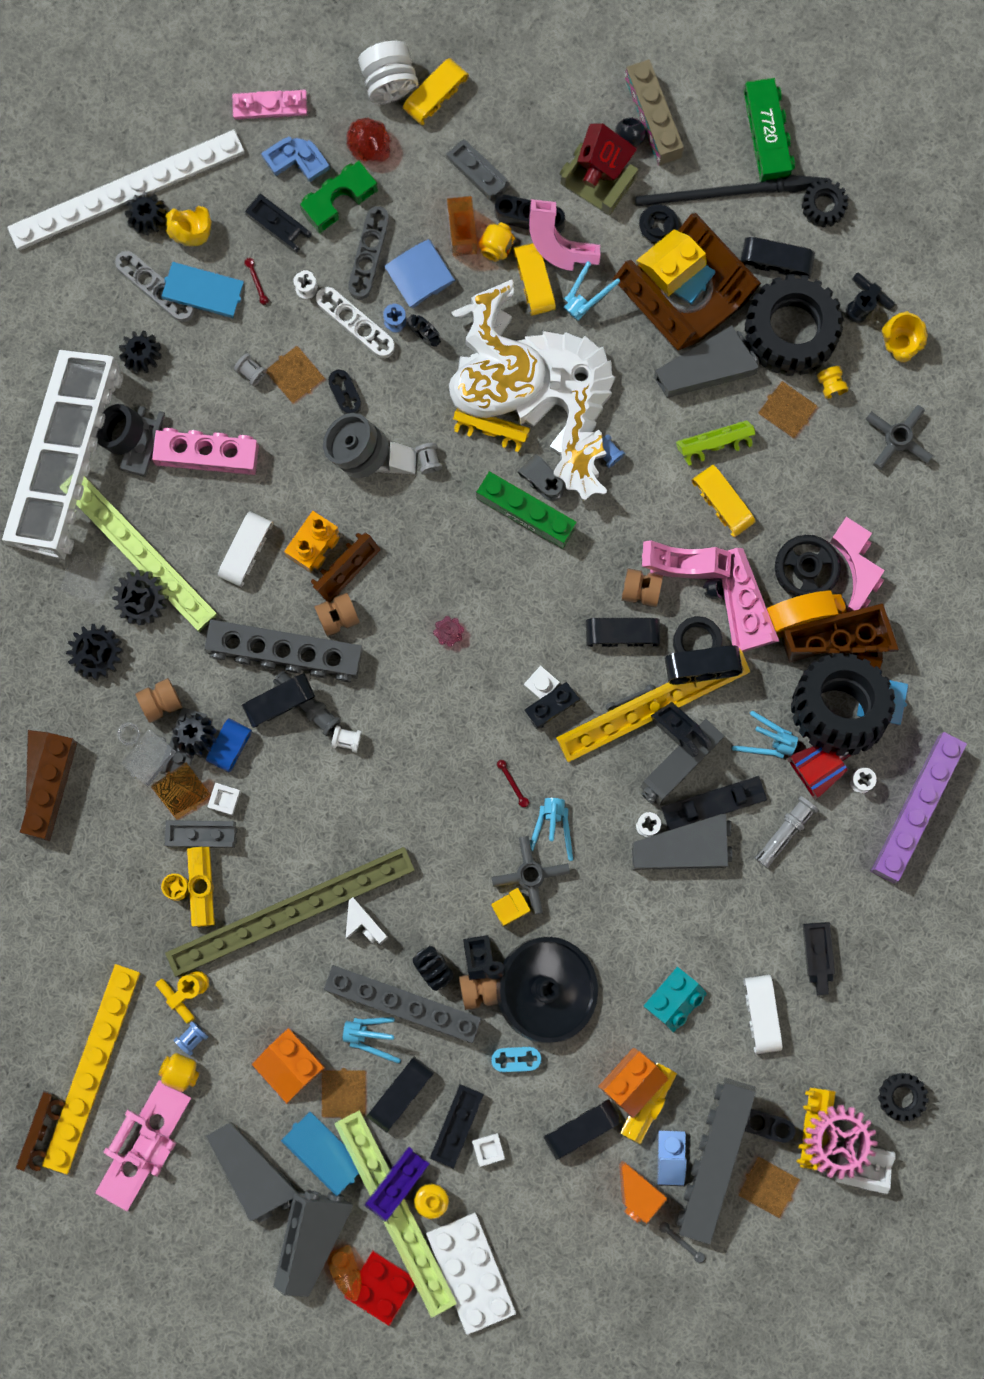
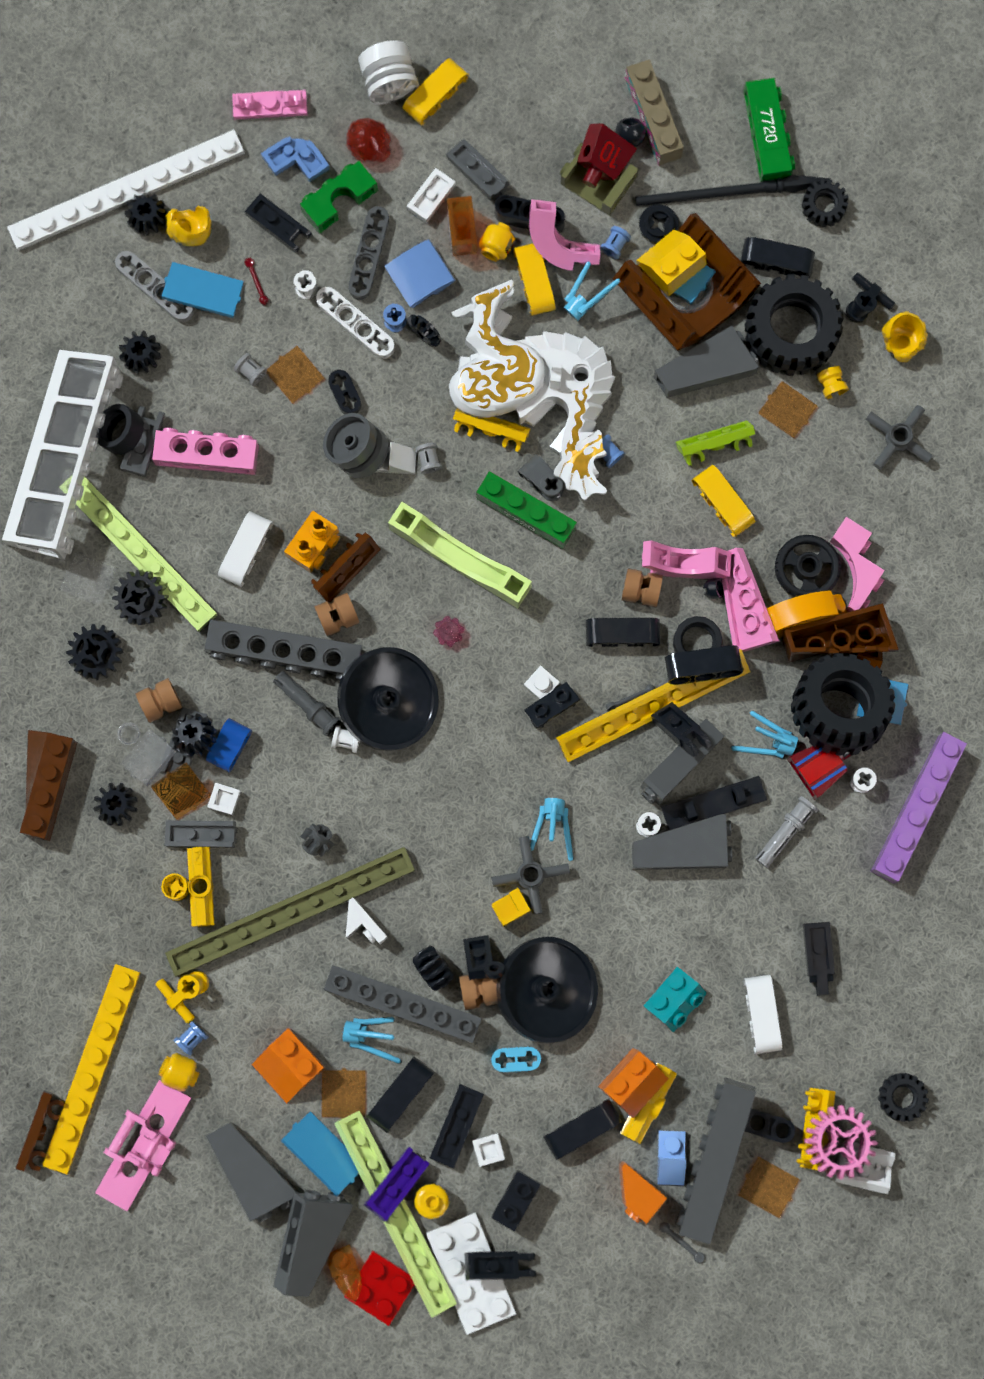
black beam [241,673,316,728] -> none
dark red hinge [497,760,529,807] -> none
none -> black gear [94,783,138,826]
none -> dark grey gear [300,824,334,857]
none -> black dish [337,647,439,751]
none -> yellowish green arch [388,502,532,608]
none -> white plate [407,168,456,223]
none -> black hinge [464,1251,536,1281]
none -> black brick [491,1170,541,1232]
none -> medium blue bush [600,226,631,259]

